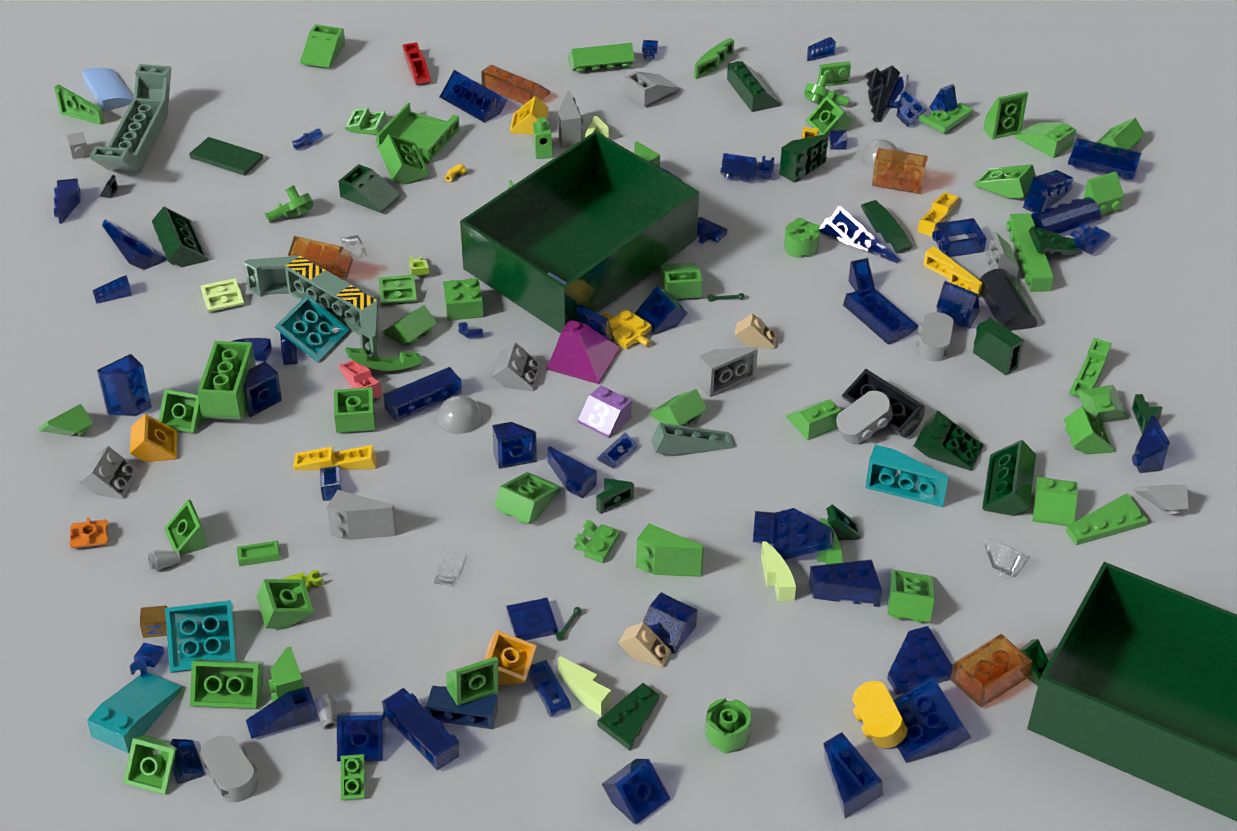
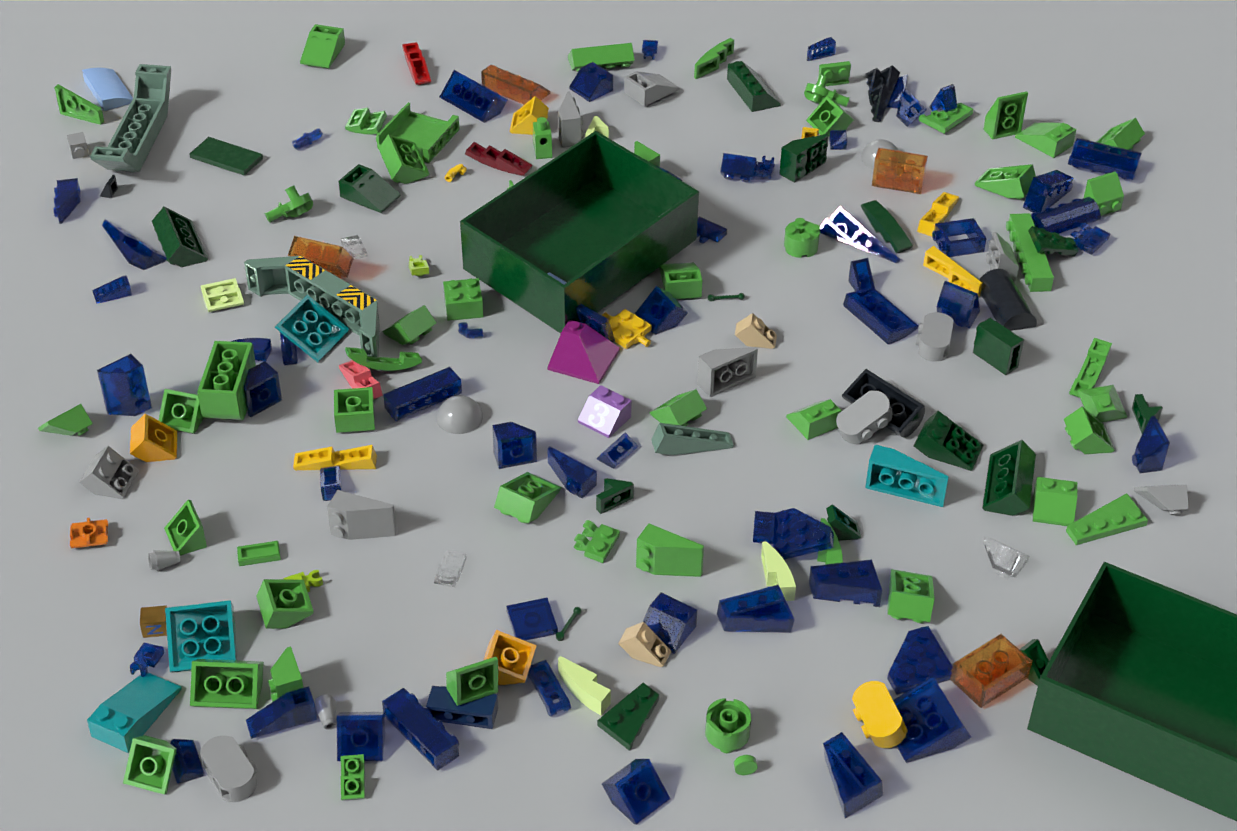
bright green slope [378,274,417,305] -> none
light grey slope [492,342,541,391] -> none
none -> dark red slope [465,142,533,176]
none -> clear blue slope [569,62,613,102]
none -> clear blue wedge [717,585,795,633]
none -> bright green tile [734,755,758,775]

